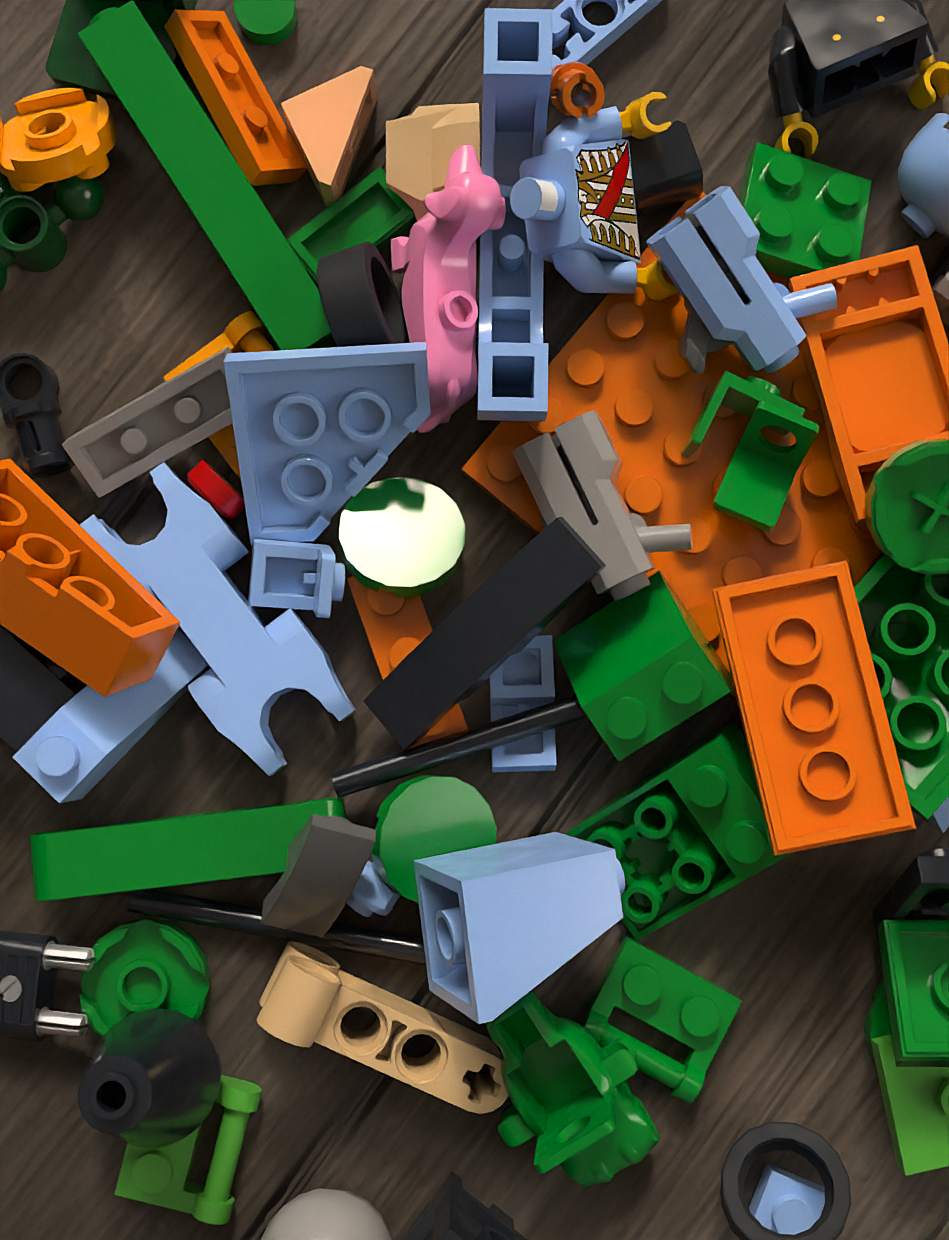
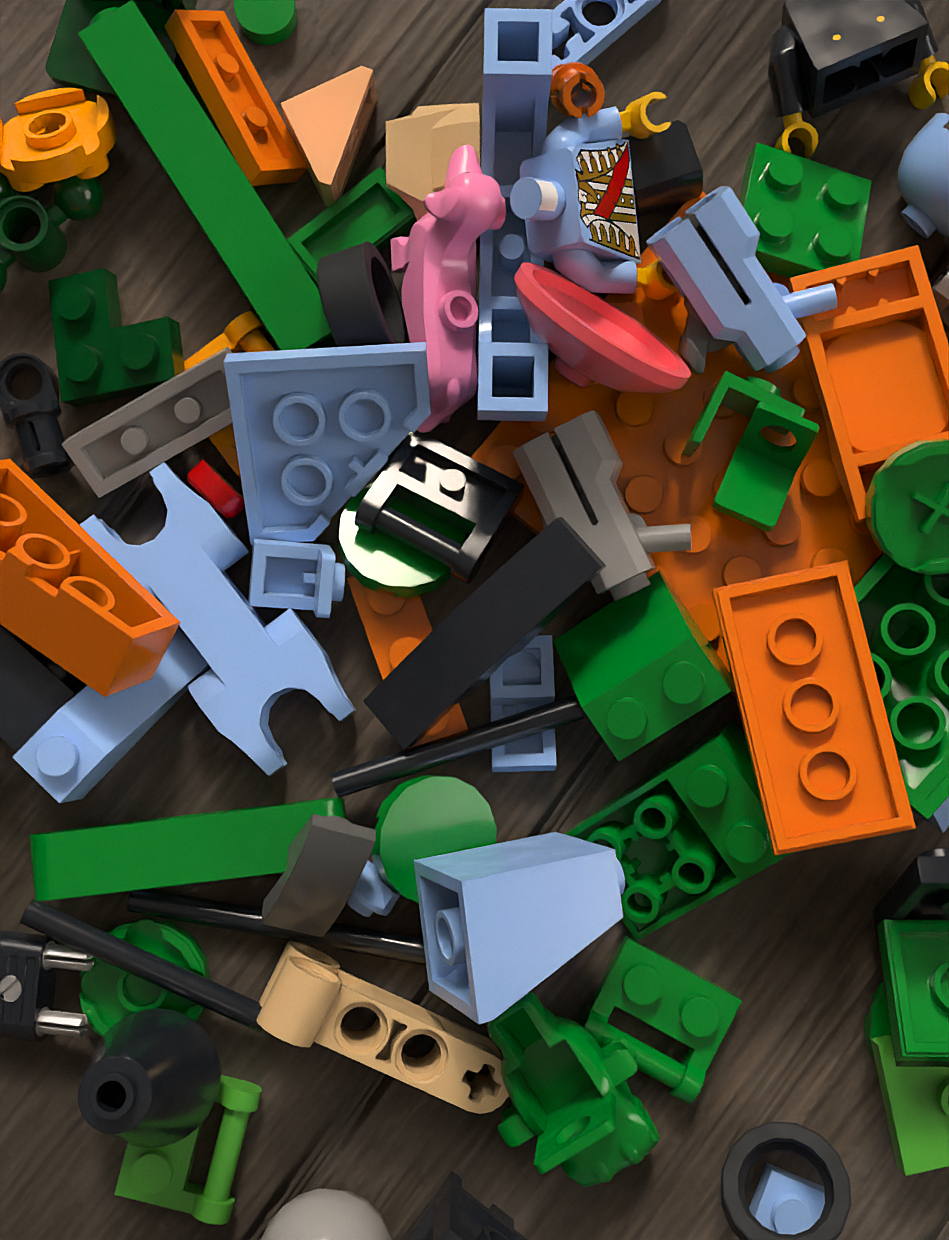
none -> black bar [20,899,263,1033]
none -> dark green plate [48,268,185,407]
none -> black plate [354,430,524,584]
none -> coral dish [514,262,691,393]

